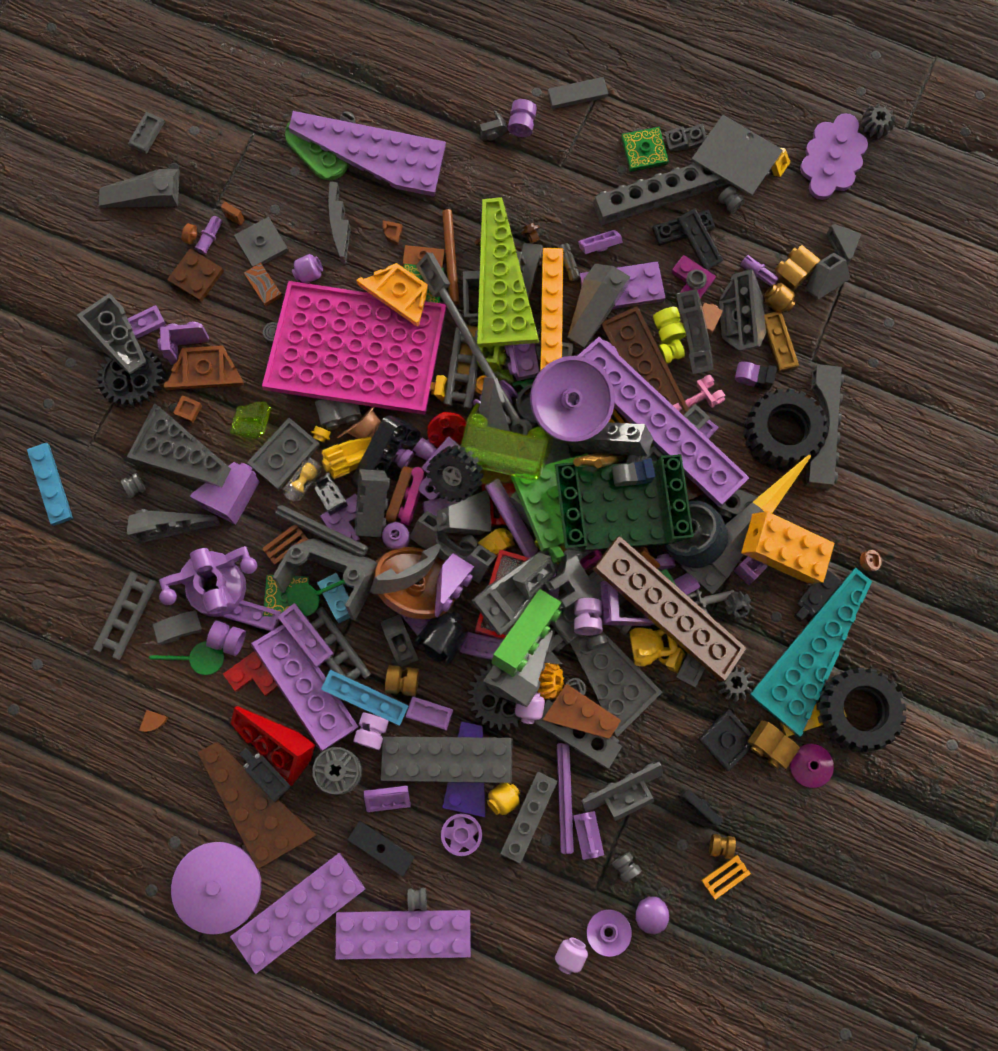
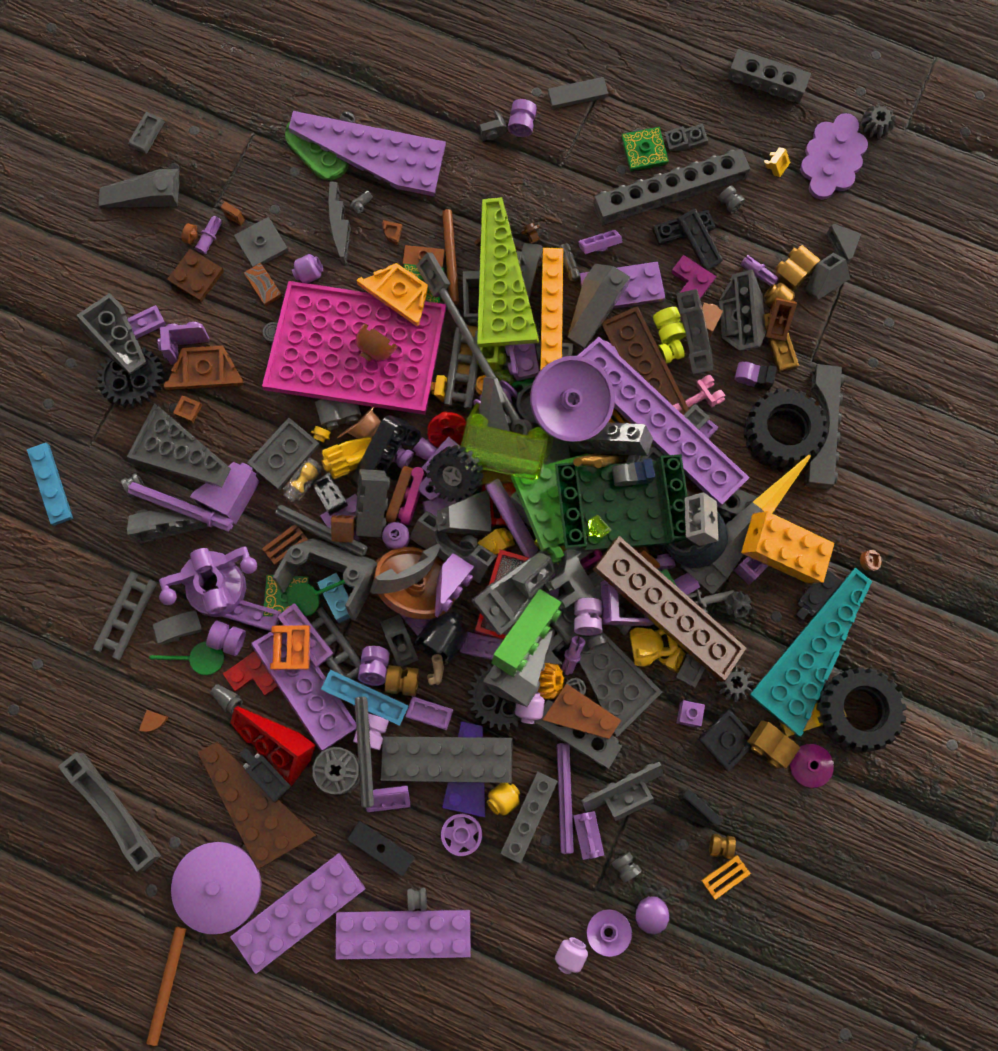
clear neon green slope [230,402,271,439] -> none
dark grey plate [686,269,707,290] -> none
dark grey piece [691,115,783,196] -> none
none -> dark grey arch [58,752,161,872]
none -> medium lavender axle [128,482,234,532]
none -> dark orange piece [146,926,186,1046]
none -> dark grey cone [210,684,243,714]
none -> orange plate [270,625,311,670]
none -> dark orange slope [331,515,355,543]
none -> dark grey arm [350,190,373,214]
none -> dark grey axle [355,696,374,808]
none -> dark orange cylinder [356,323,398,362]
none -> medium lavender wheel [358,646,390,686]
none -> tan arm [427,654,444,685]
none -> medium lavender axle [561,636,585,675]
none -> clear neon green slope [588,515,611,537]
none -> medium lavender brick [676,700,705,728]
none -> light grey brick [685,492,718,546]
none -> dark grey brick [727,49,811,103]
none -> dark orange slope [766,298,797,341]

